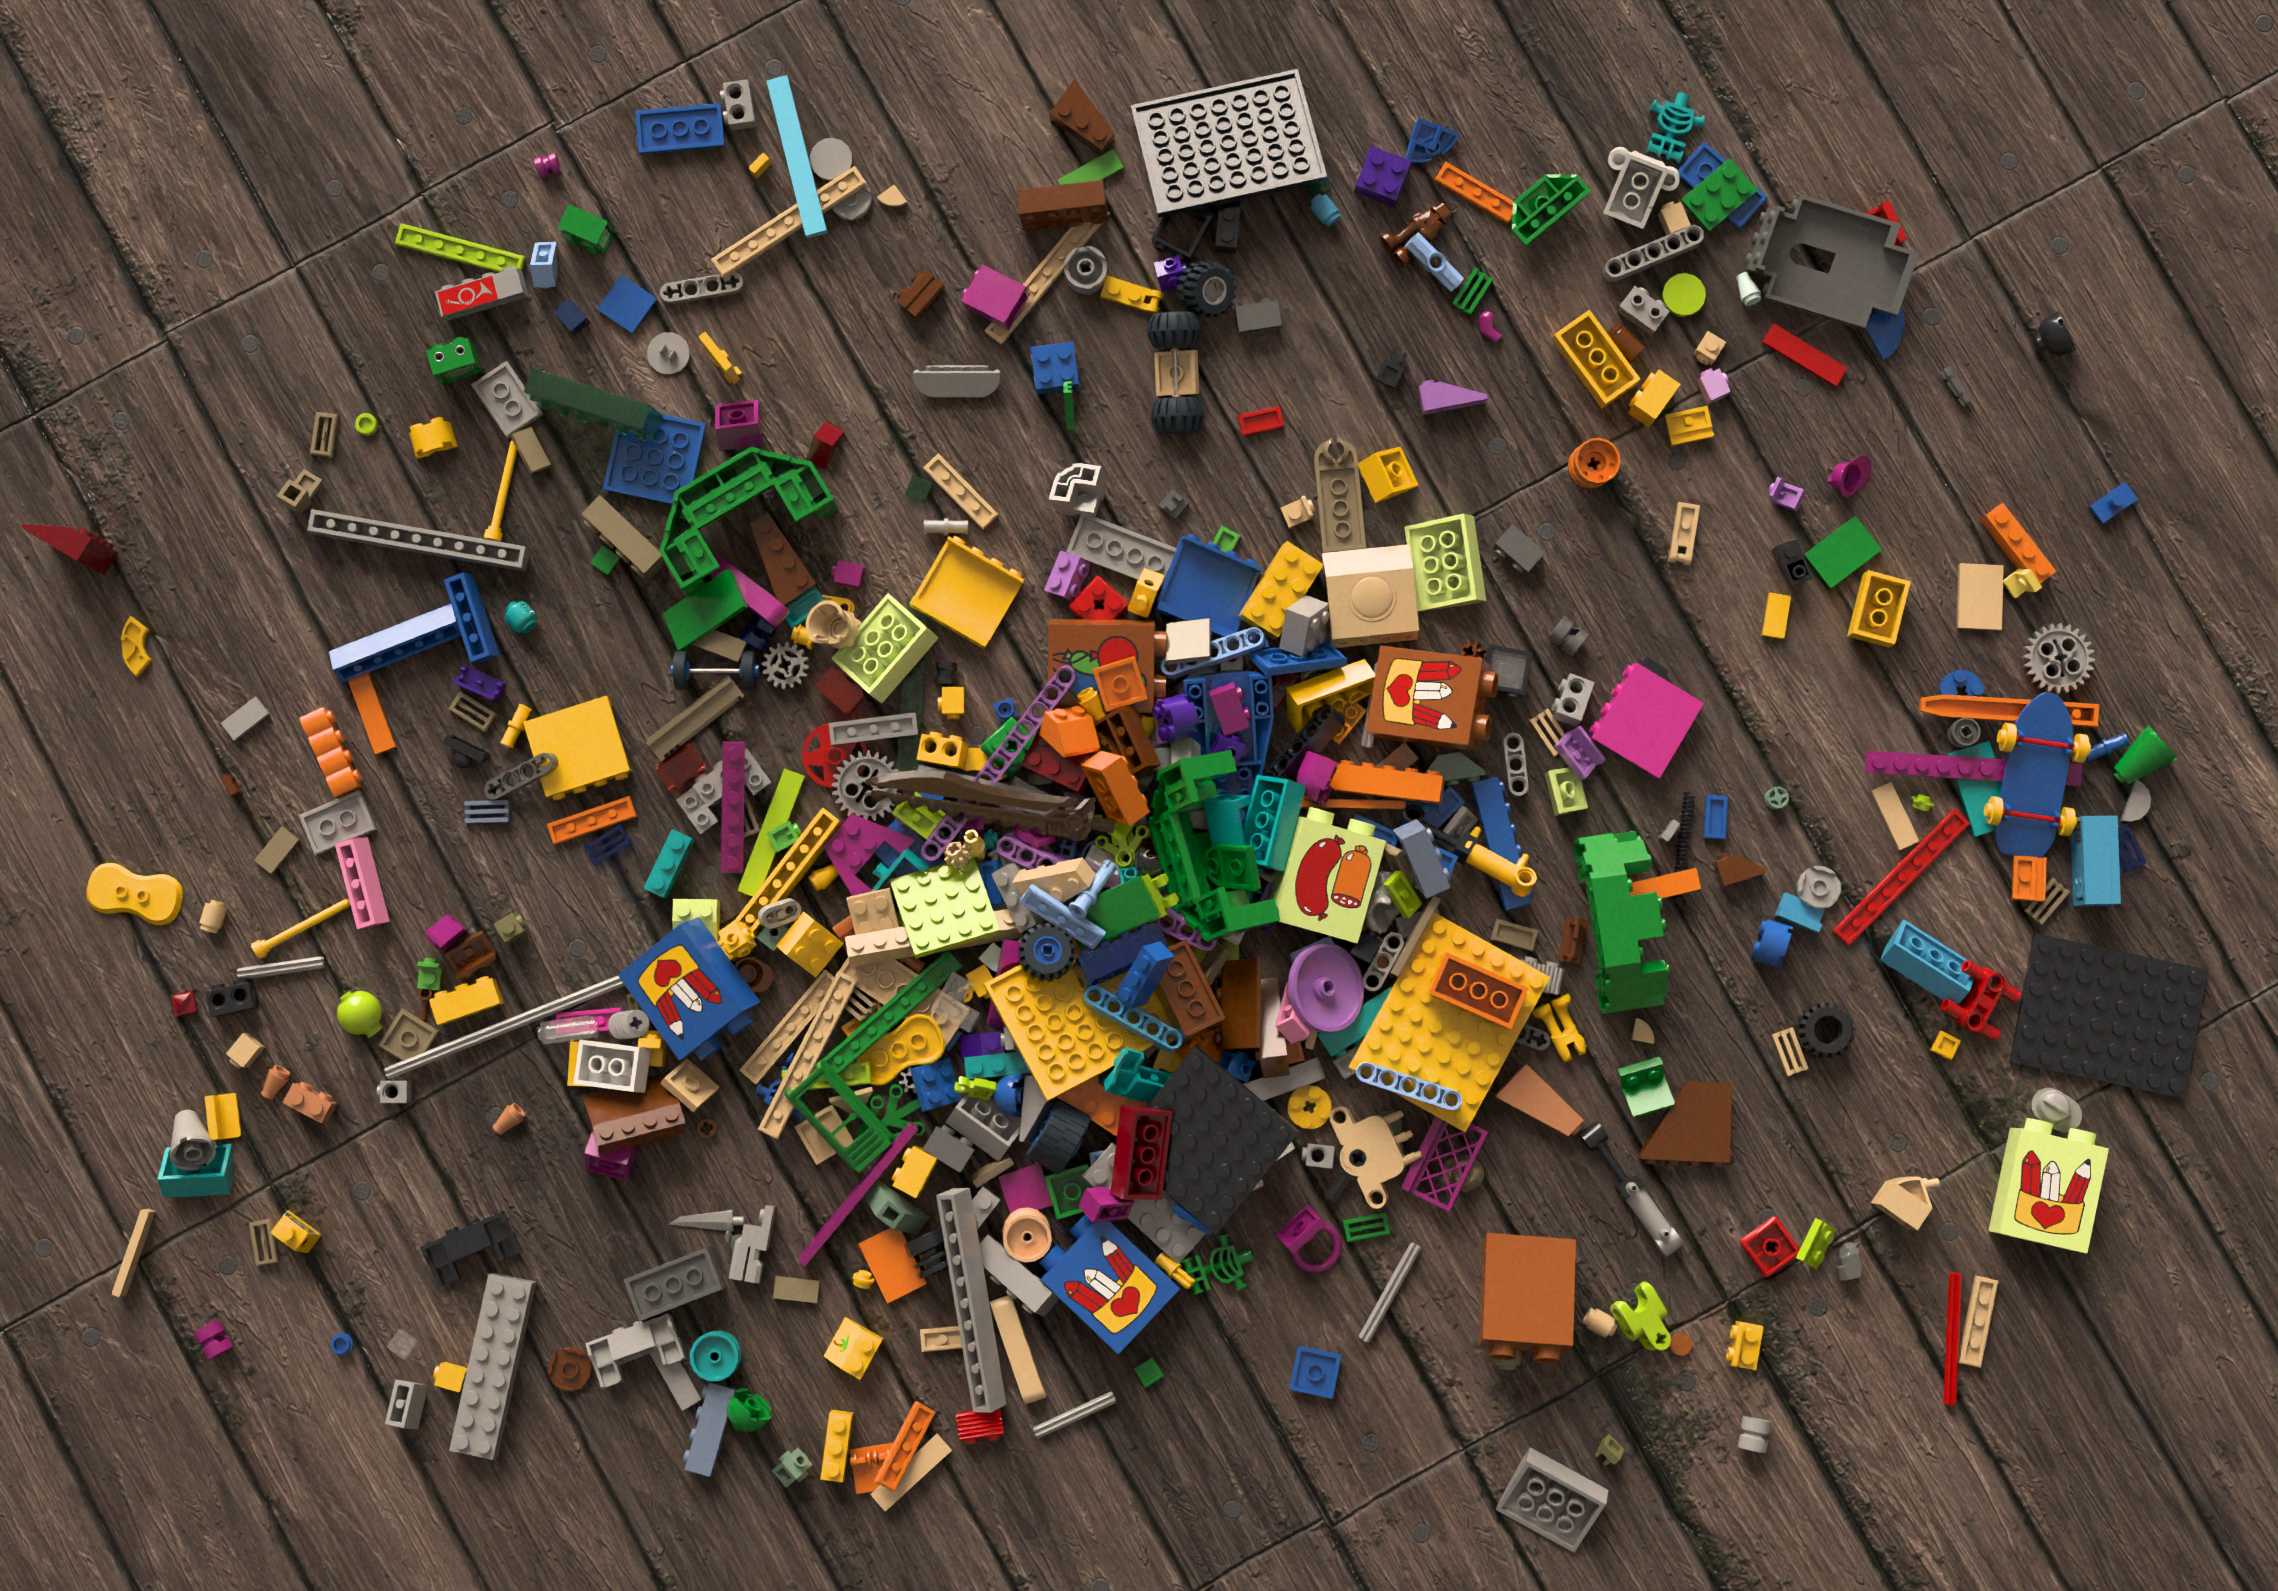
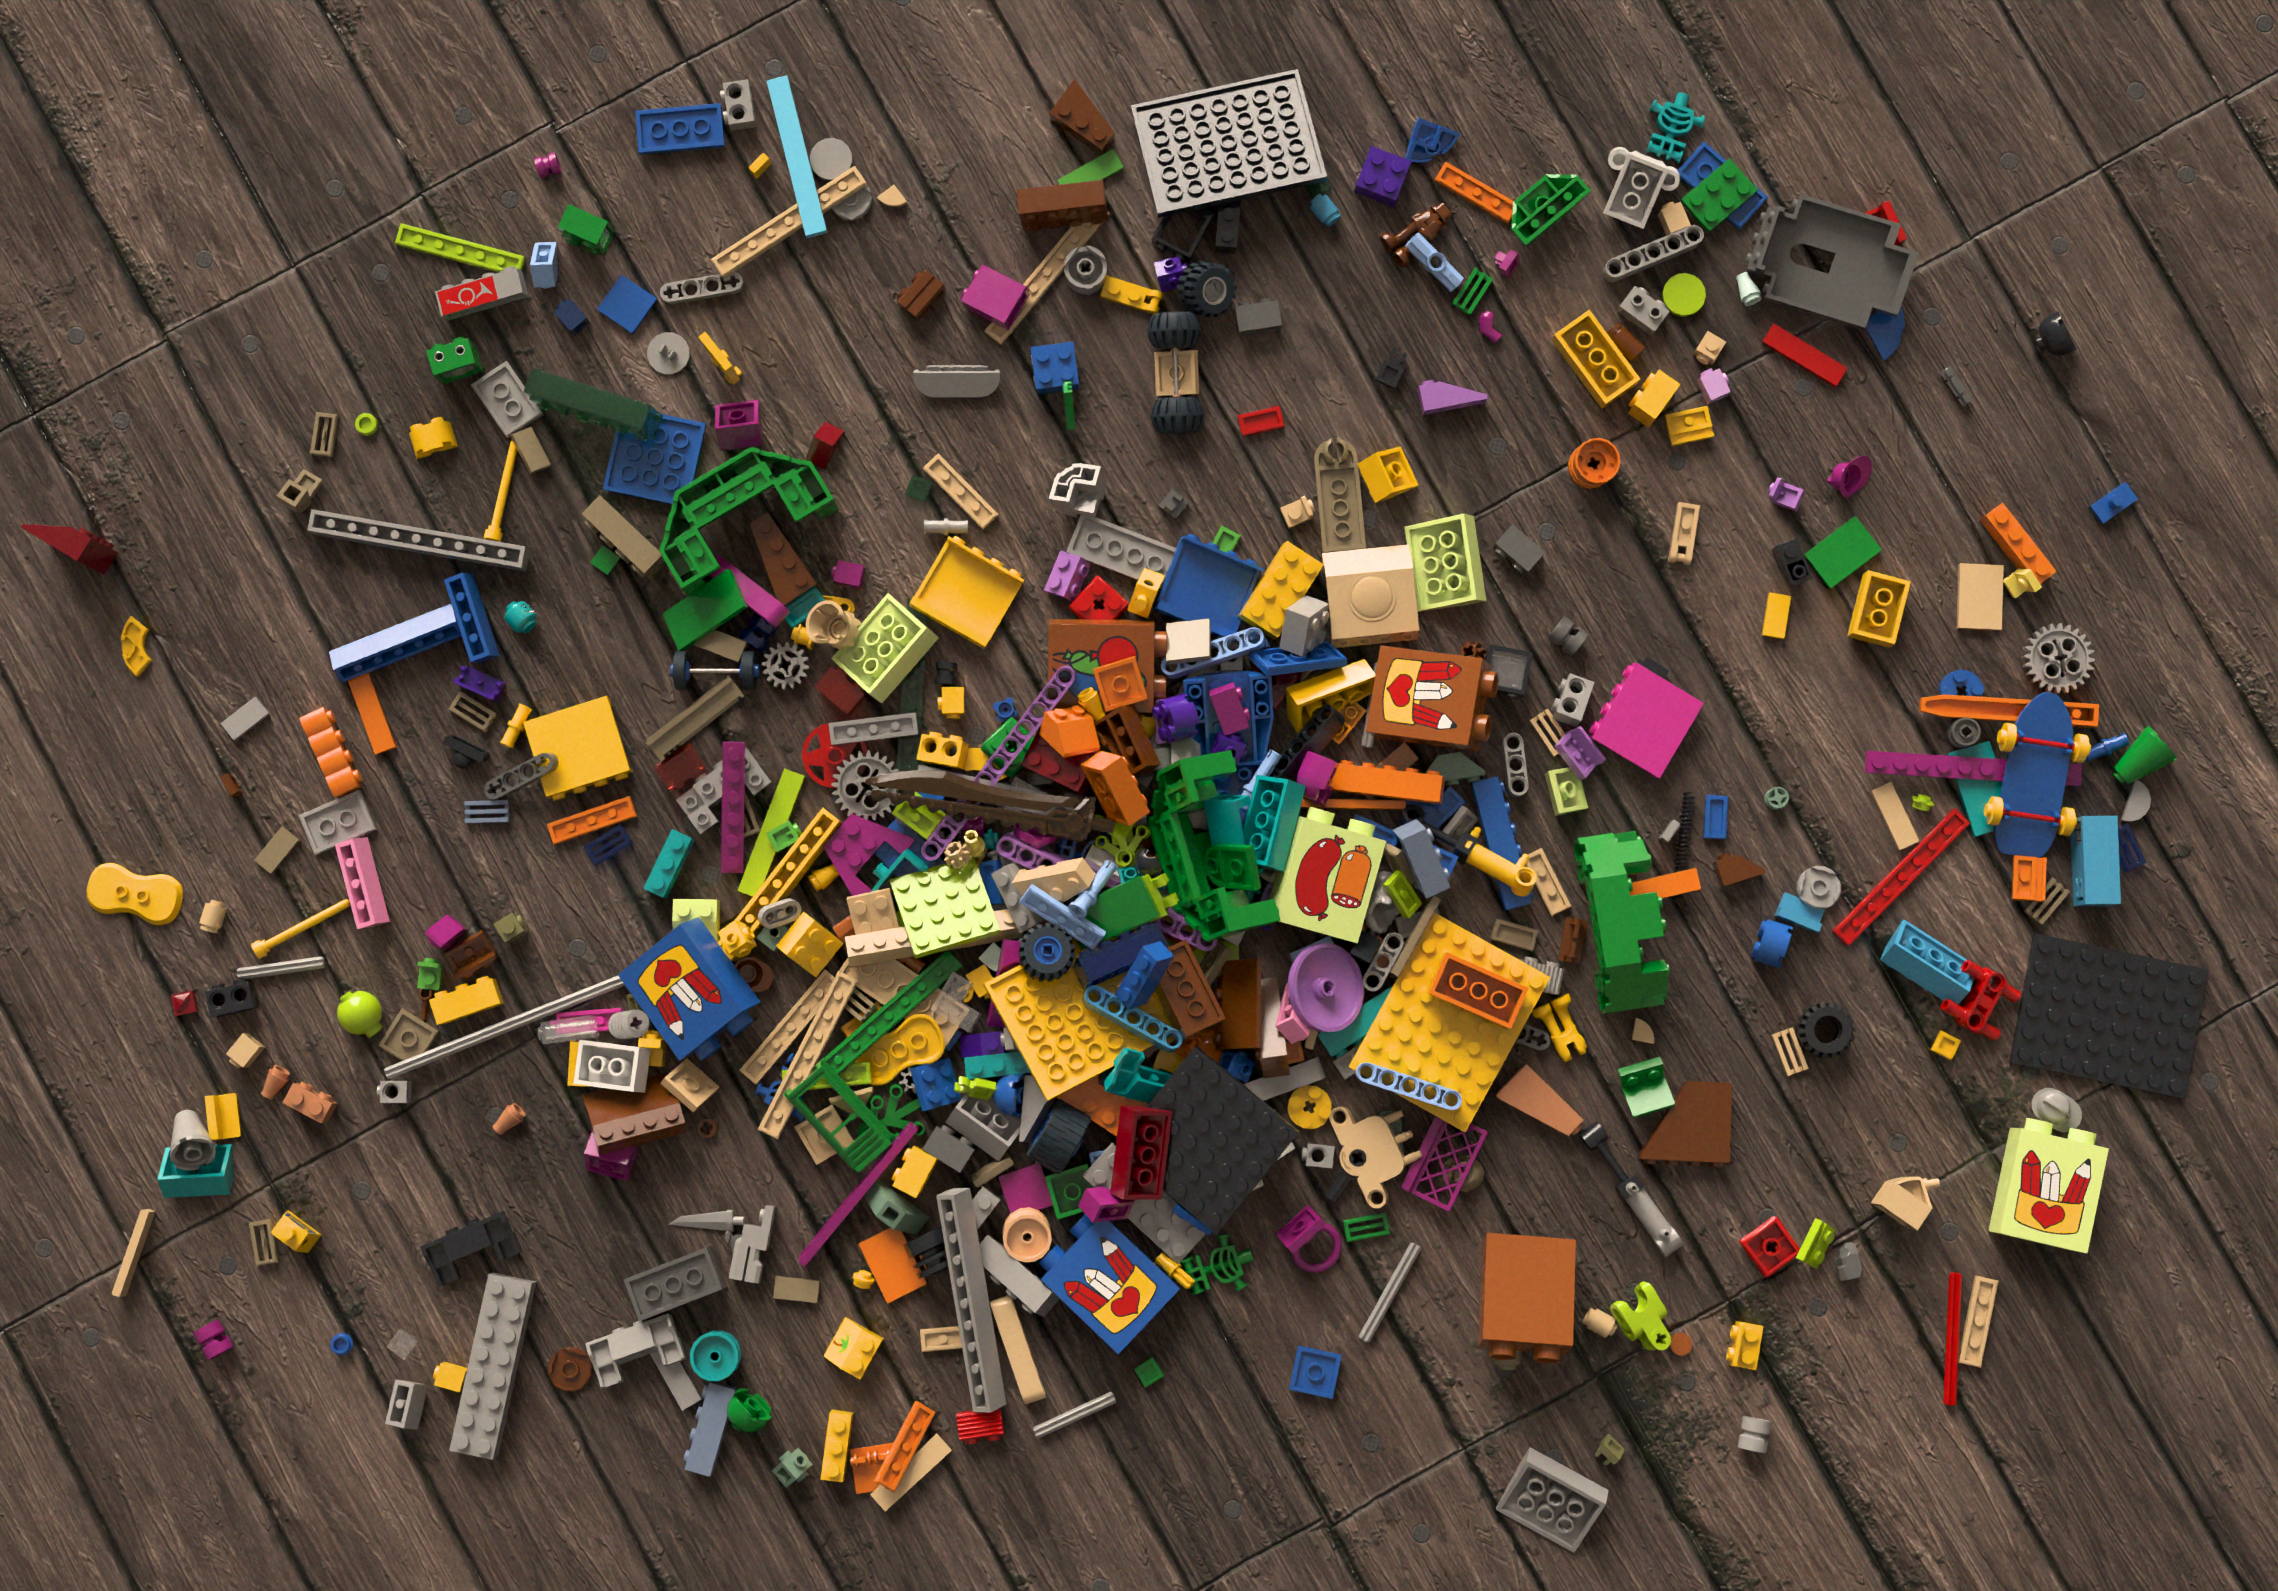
none -> light blue pin [1241,749,1282,811]
none -> magenta tile [1494,250,1520,279]
none -> tan tile [1526,848,1571,916]

